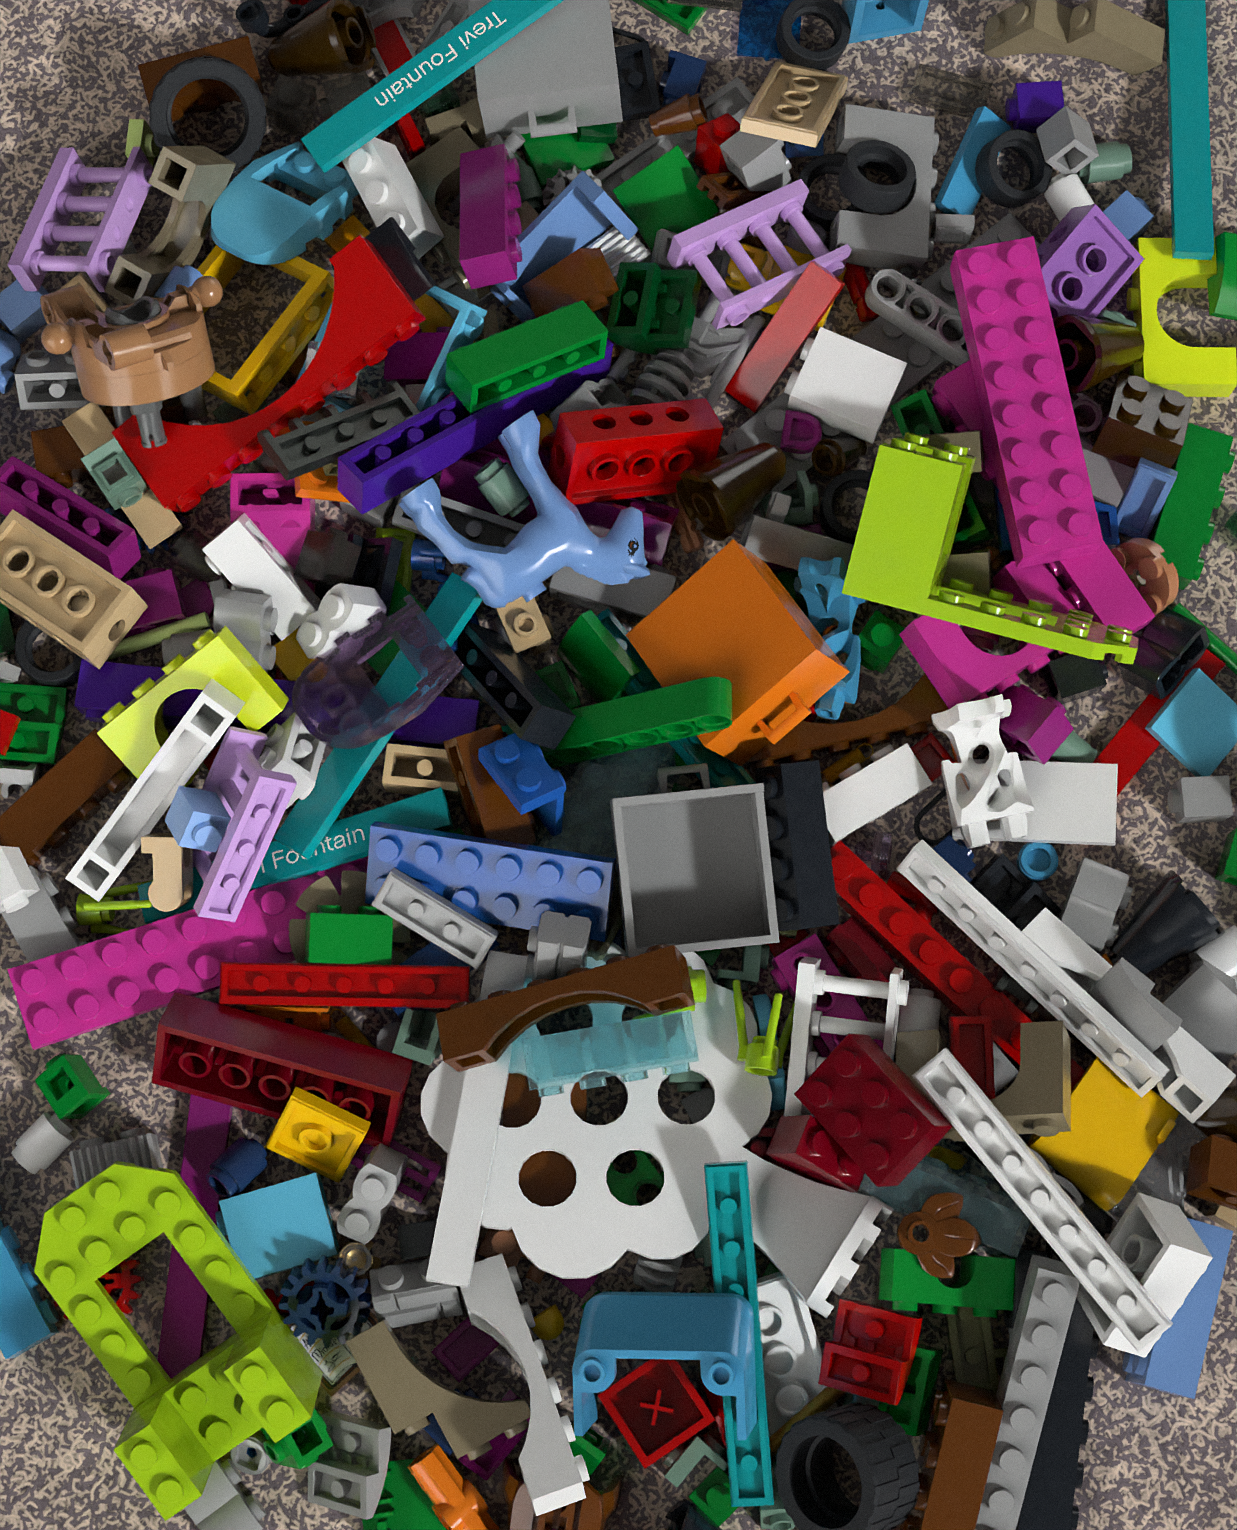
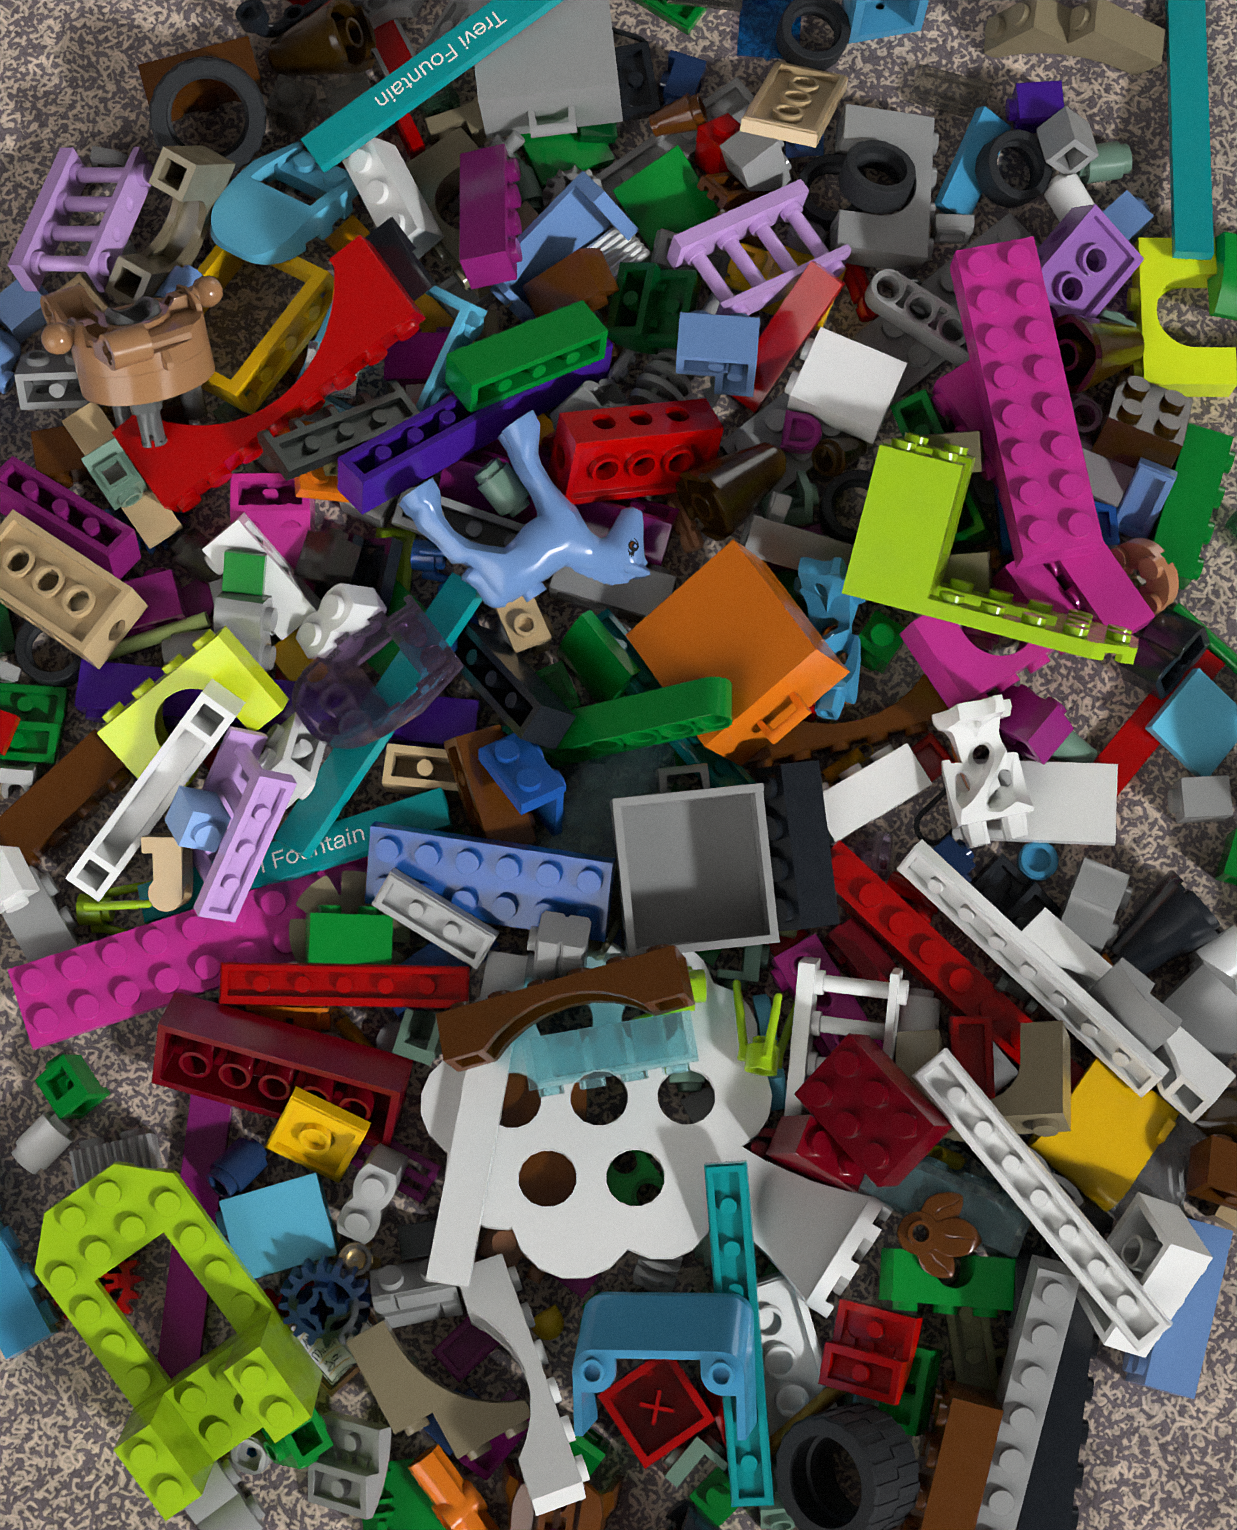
yellowish green plate [125,119,159,166] -> none
black brick [1042,654,1108,704] -> none
none -> light grey tile [90,146,129,167]
none -> green tile [222,549,267,596]
none -> medium blue brick [676,310,760,397]

